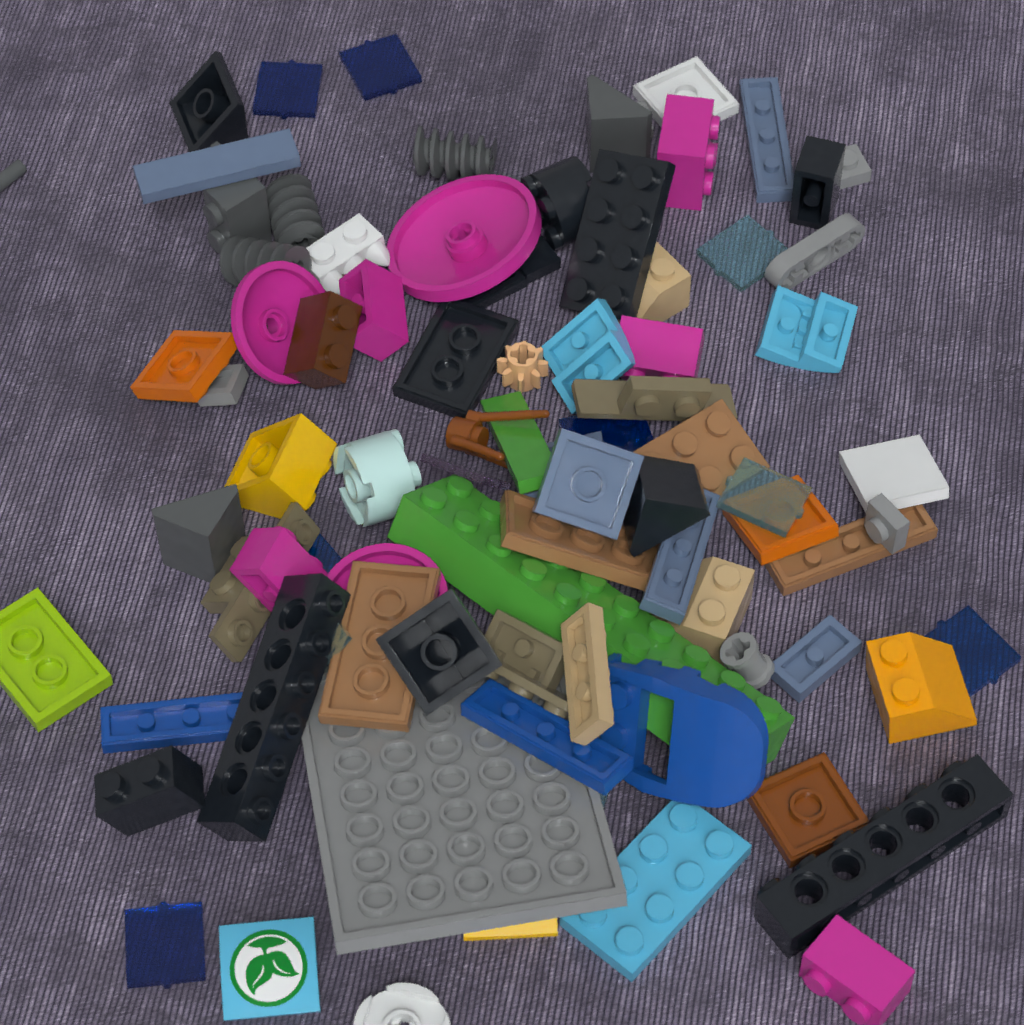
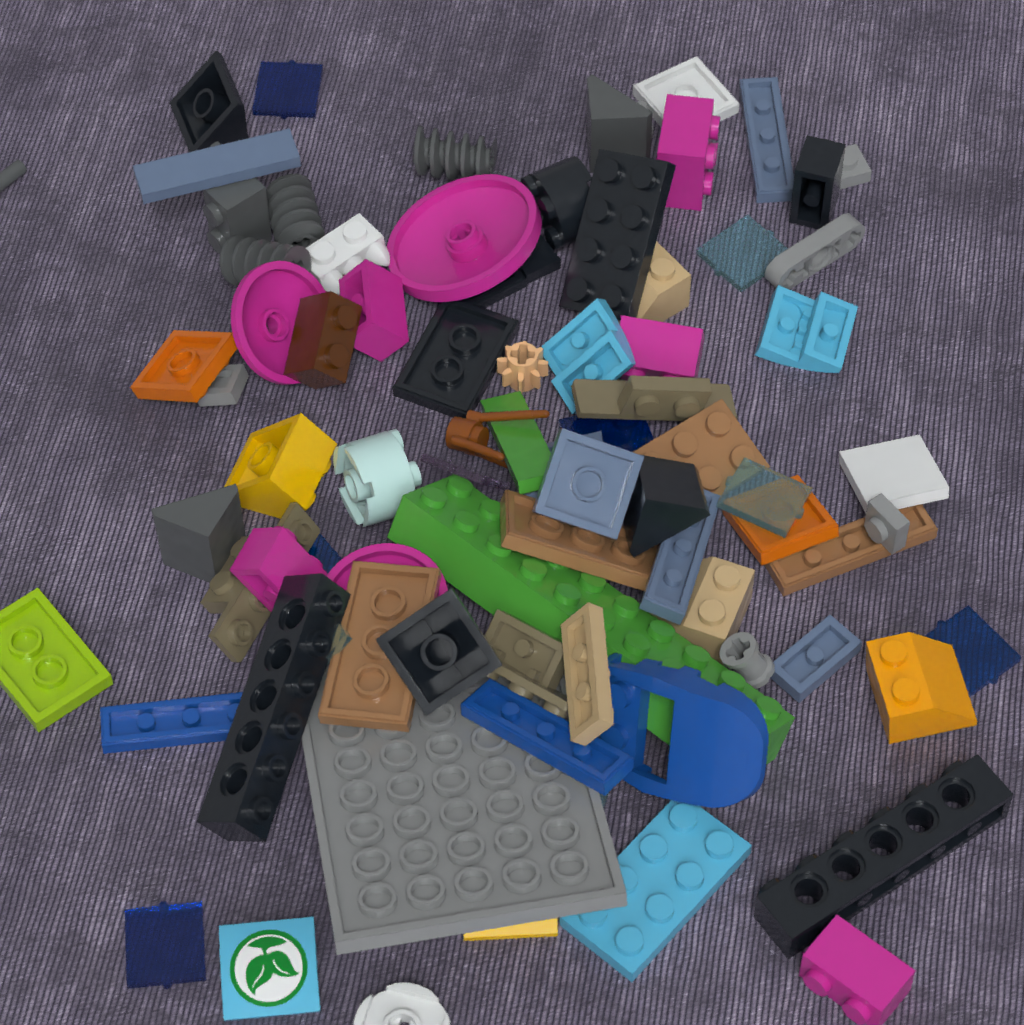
black brick [94,745,205,836] -> none
clear blue piece [339,34,422,101] -> none
dark orange tile [746,752,869,869] -> none

